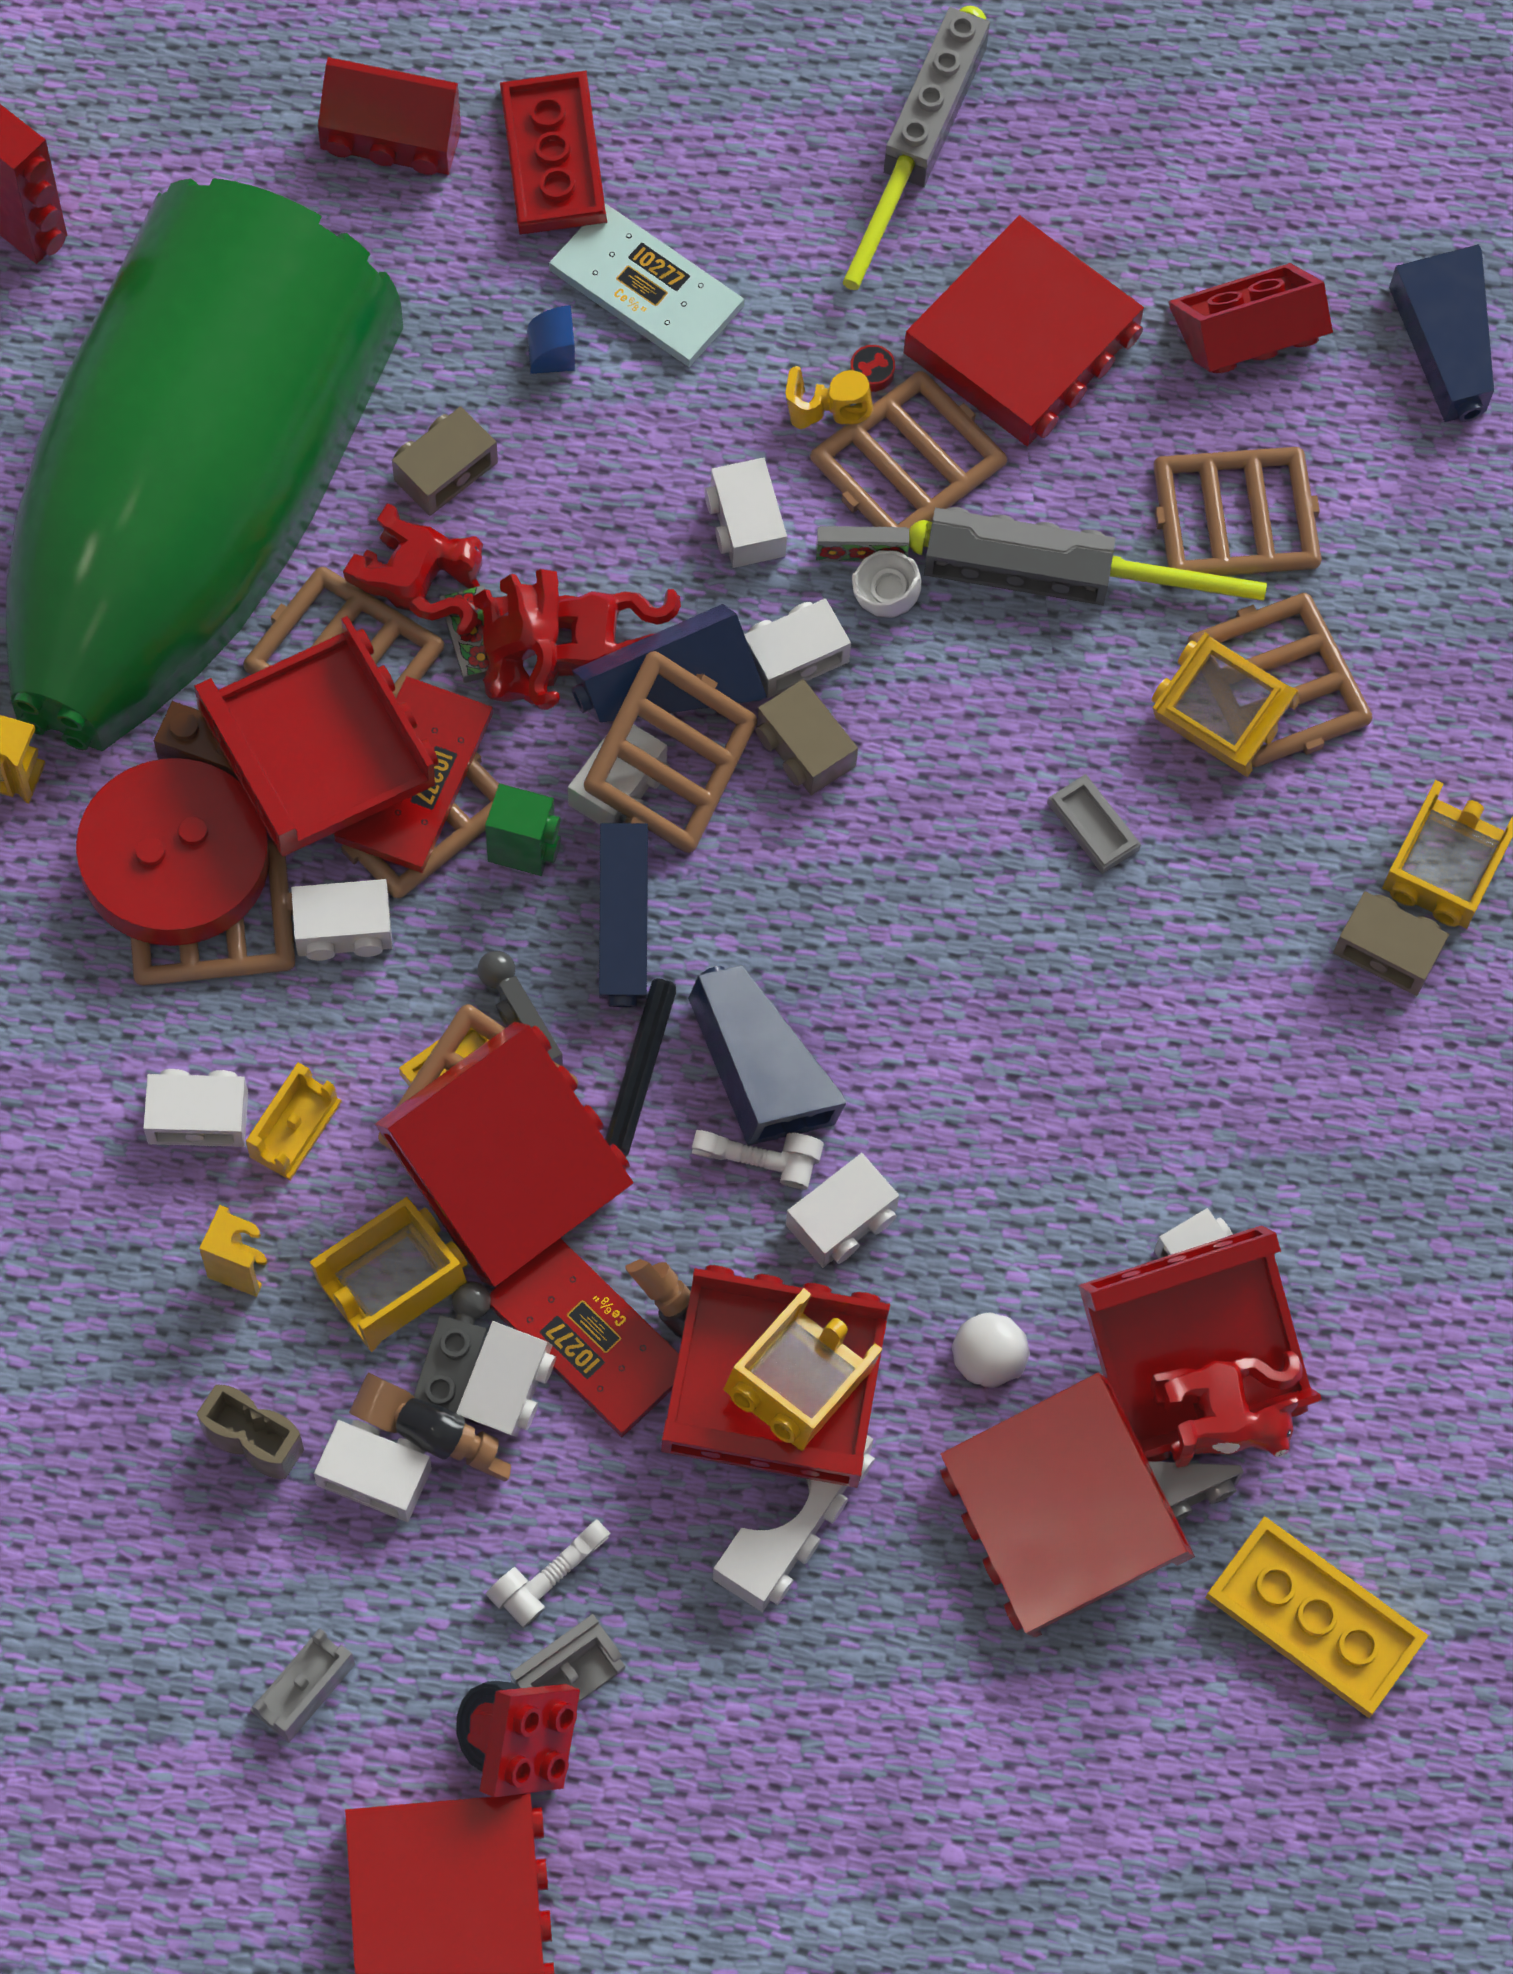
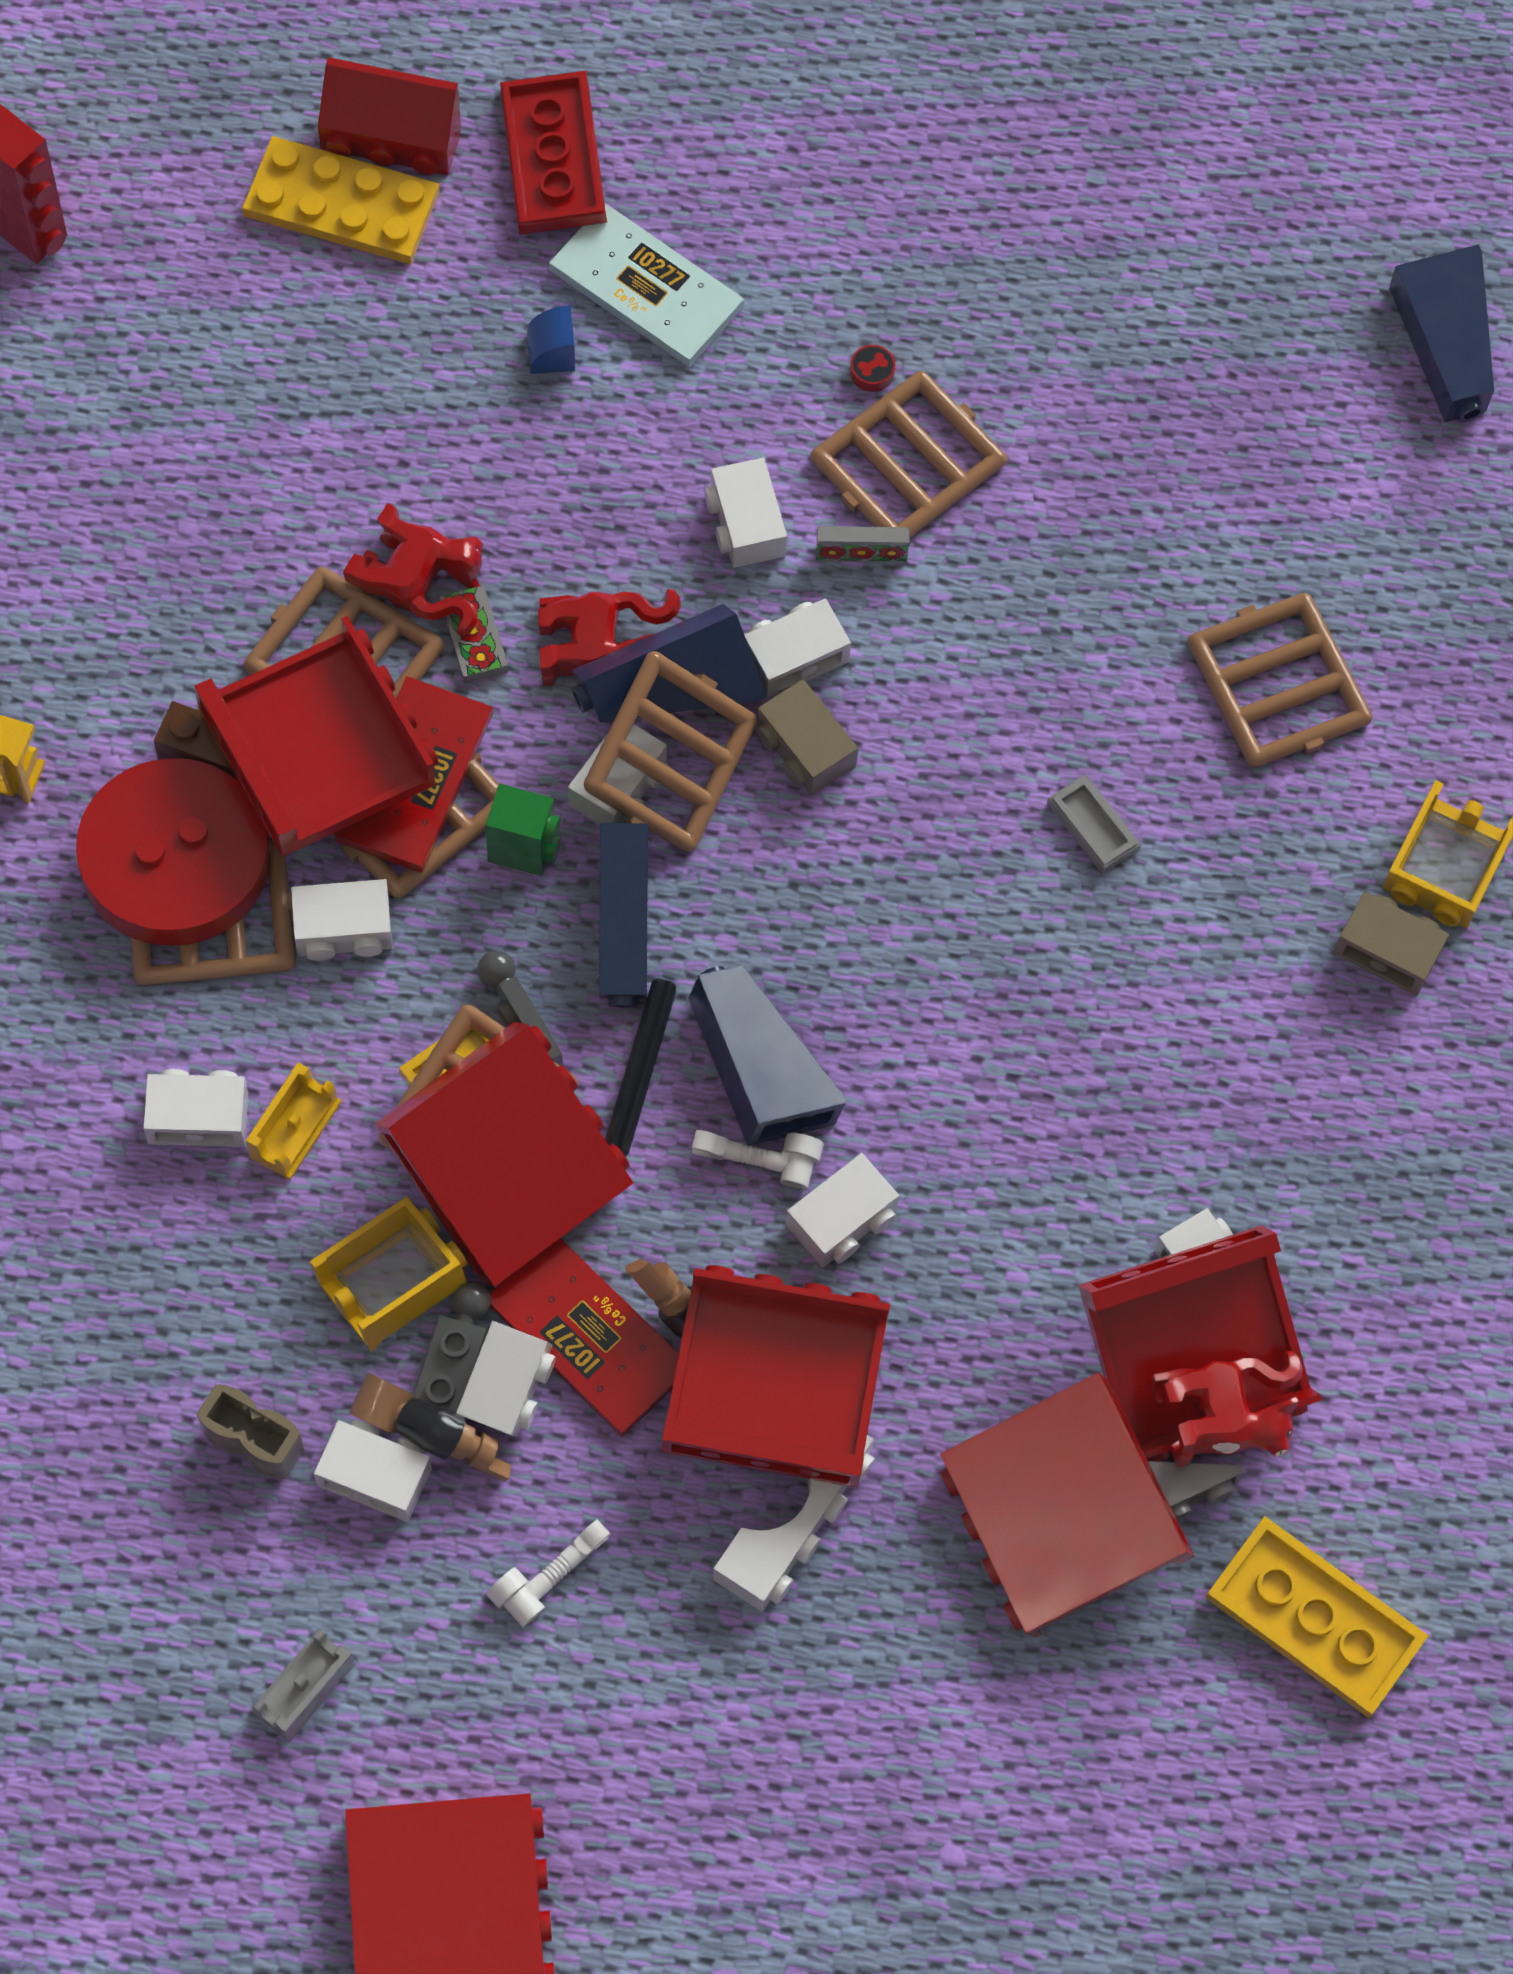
green panel [6,178,403,751] -> none
yellow hinge [199,1205,267,1297] -> none
dark tan brick [392,406,498,516] -> none
red plate [456,1681,580,1797] -> none
red animal [473,569,560,710] -> none
light grey hinge [510,1614,625,1702] -> none
window [723,1288,883,1451] -> none
yellow leg [785,366,873,429] -> none
light grey piece [843,6,990,291] -> none
white hair [852,550,922,618] -> none
red brick [903,215,1144,447] -> none
piece [909,507,1267,606] -> none
white hair [951,1313,1030,1388] -> none
window [1151,632,1300,778] -> none
medium nougat bar [1153,447,1322,576] -> none
red slope [1168,263,1333,373] -> none
none -> yellow plate [242,136,440,265]

